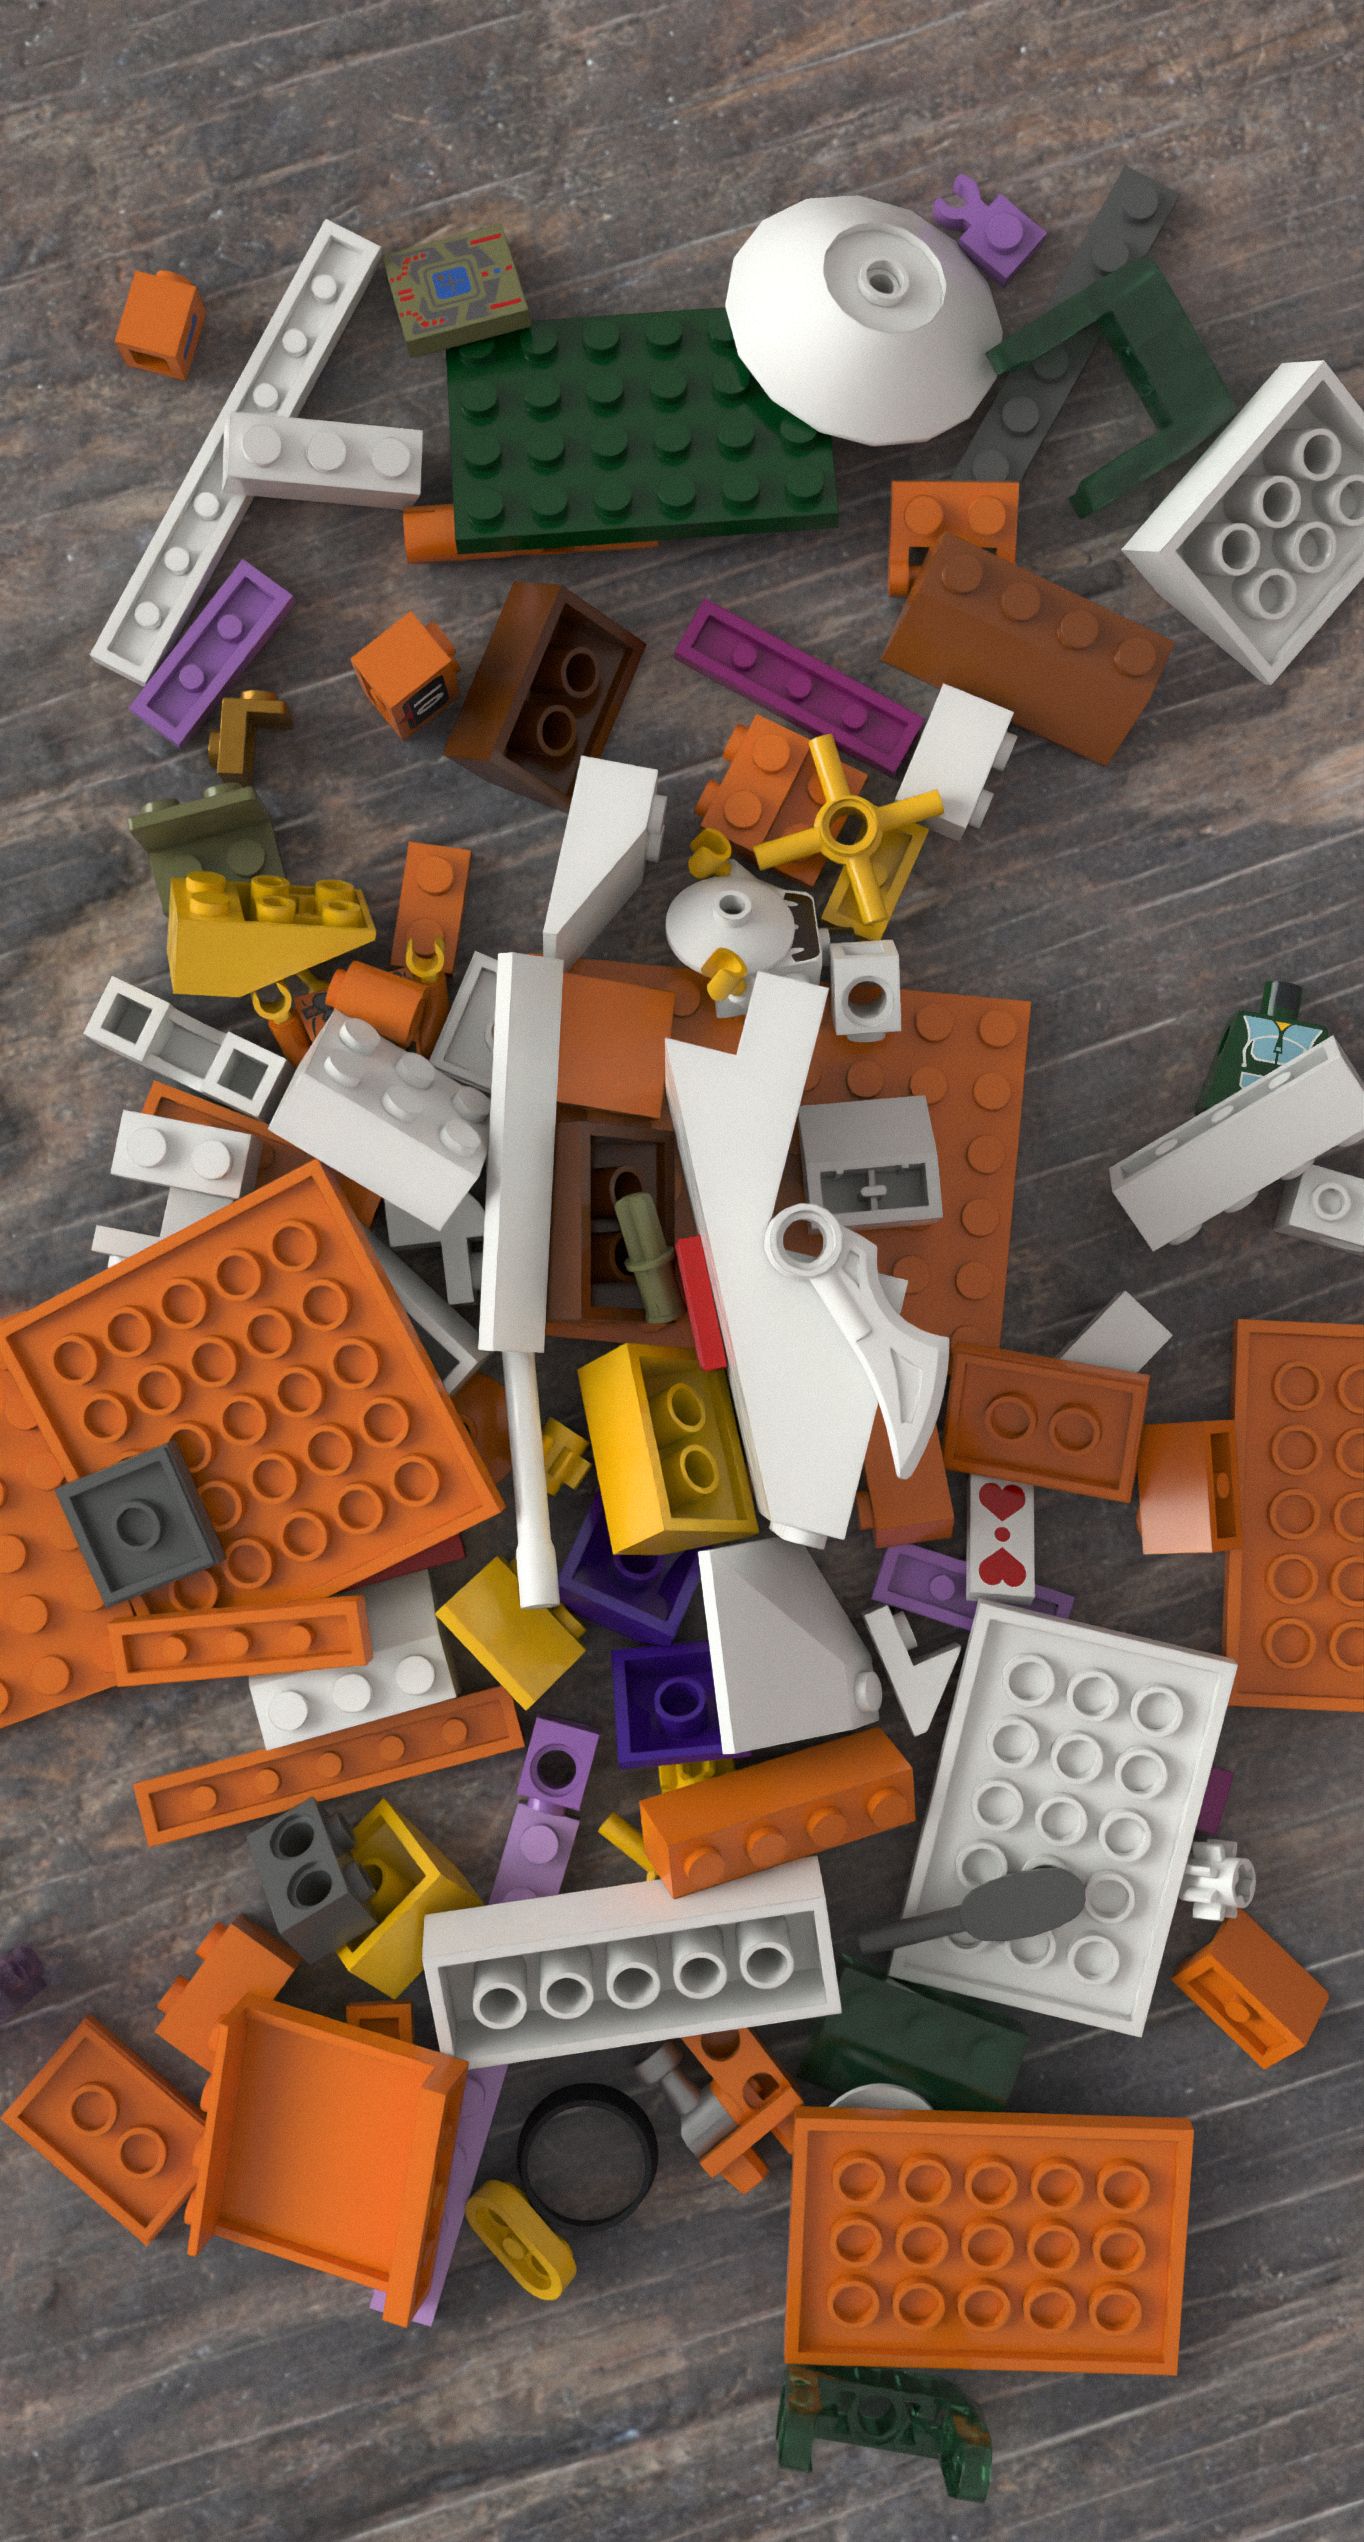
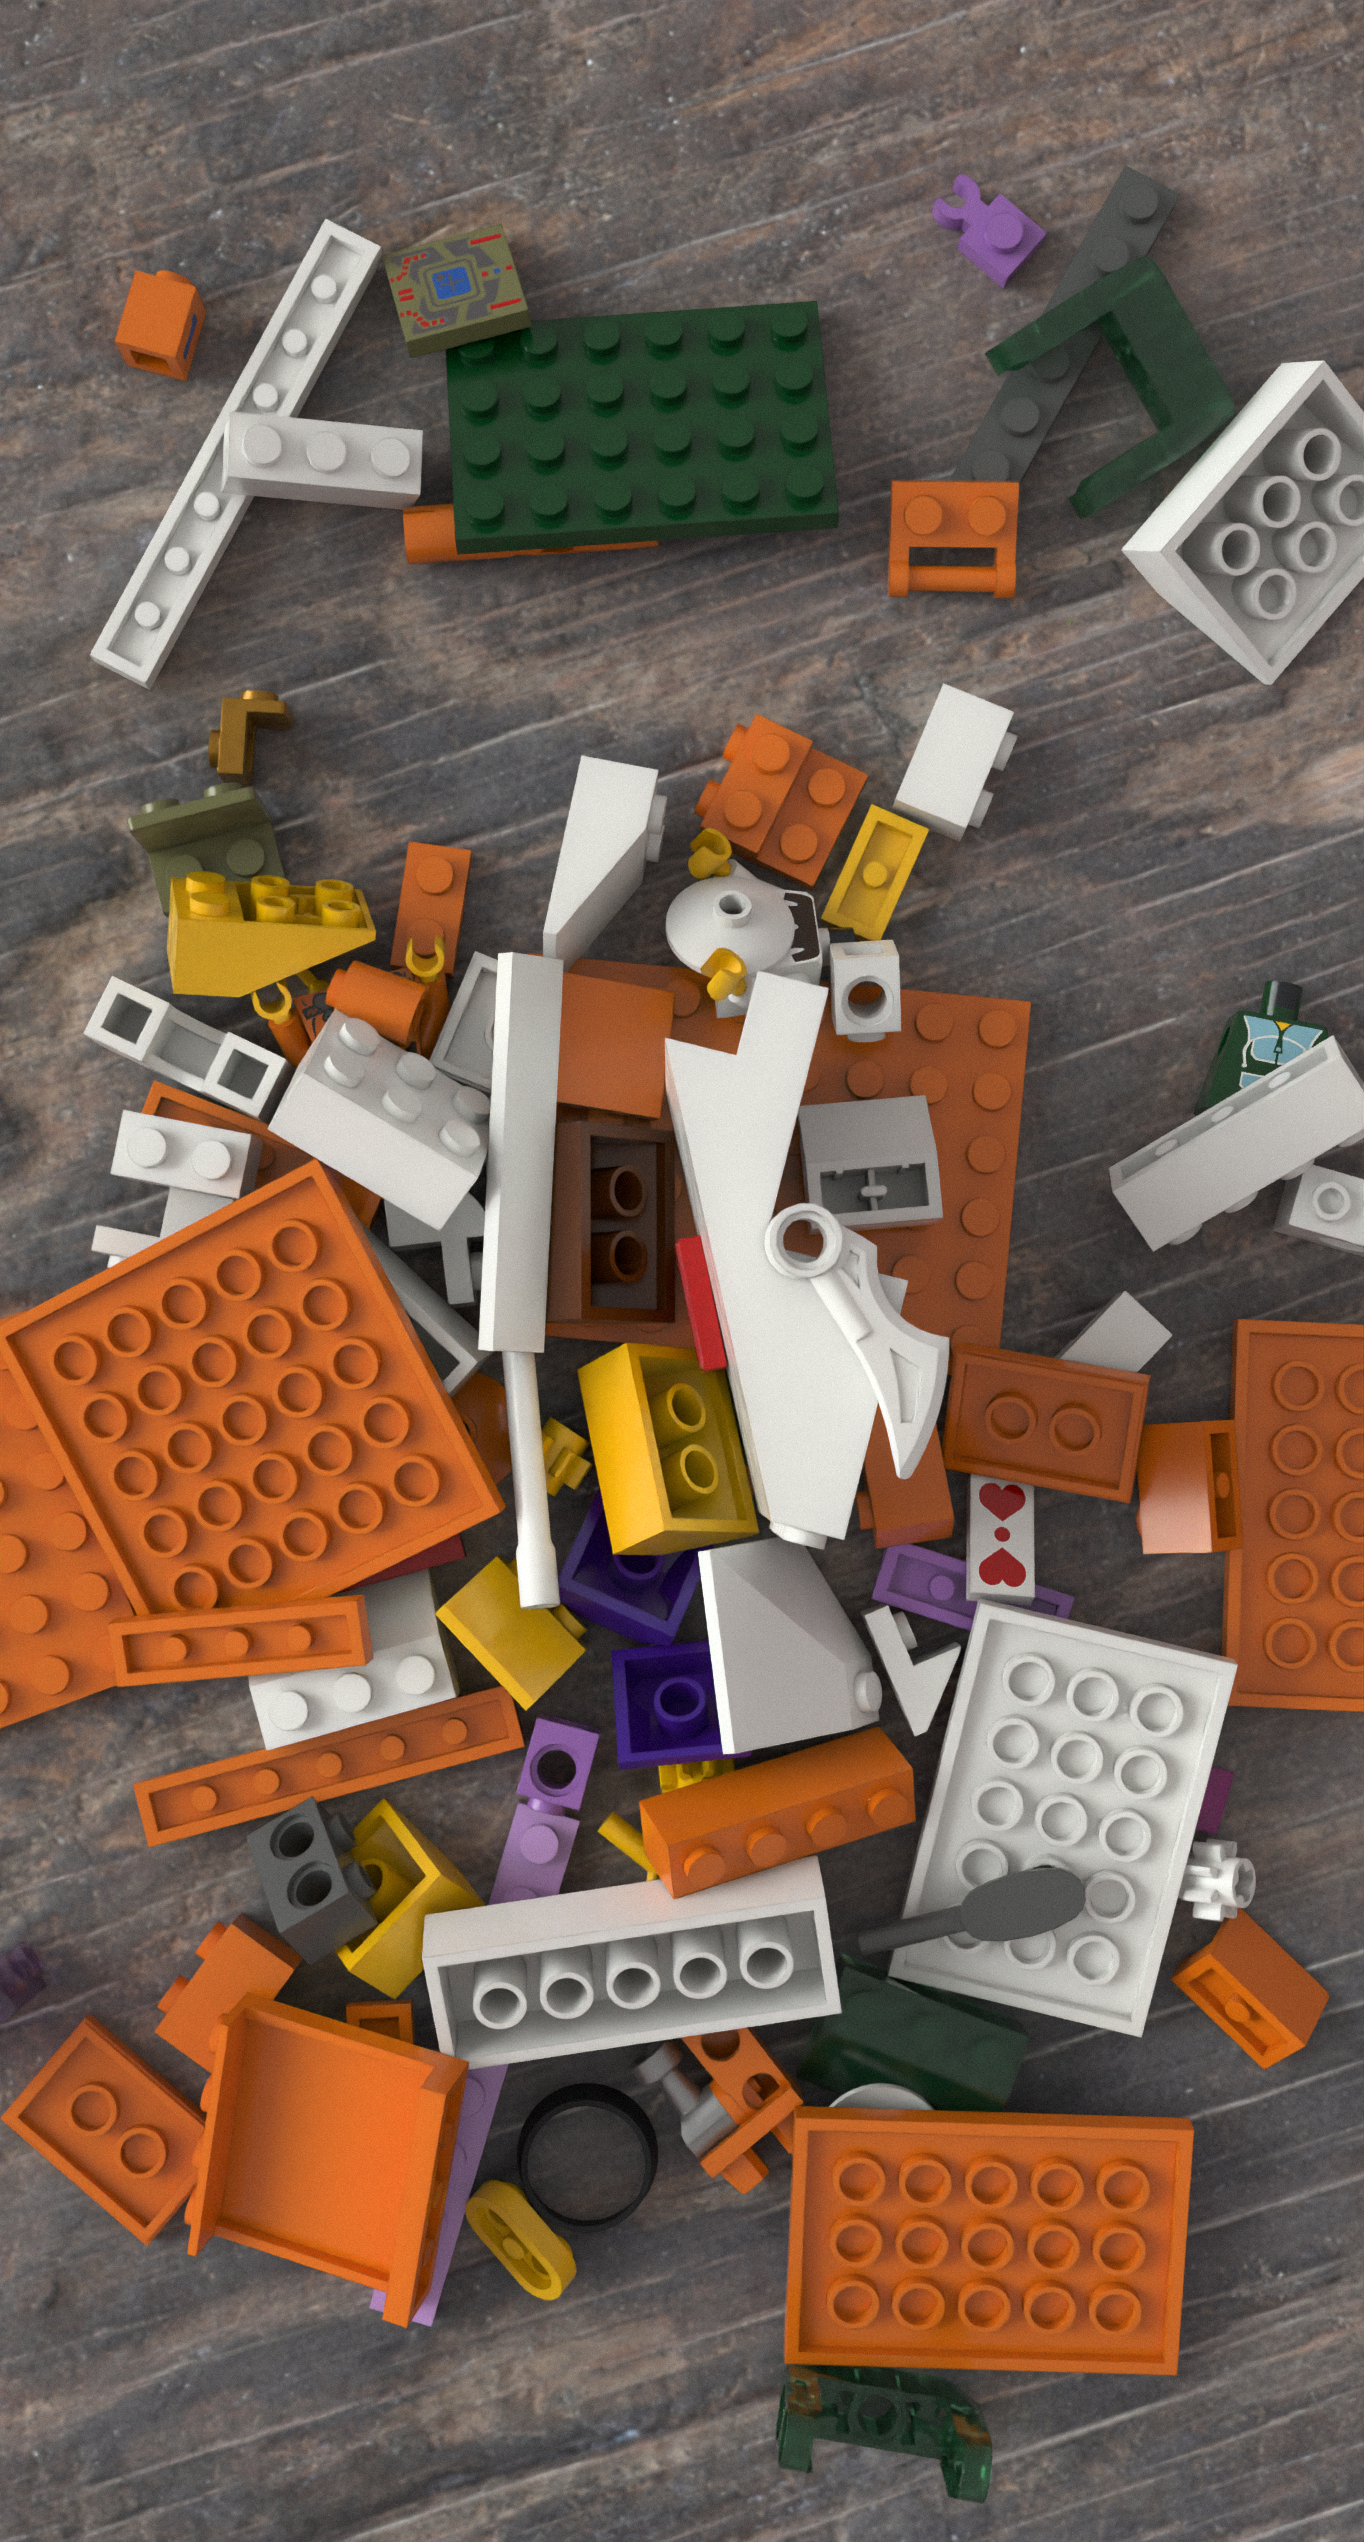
dark grey tile [54,1439,227,1608] -> none
medium lavender plate [129,559,296,751] -> none
orange brick [350,611,461,741] -> none
reddish brown slope [442,581,647,814] -> none
olive axle [615,1192,687,1324] -> none
magenta plate [674,598,925,779] -> none
white dish [725,195,1003,447] -> none
yellow bar [753,734,944,926] -> none
dark orange slope [879,531,1175,767] -> none

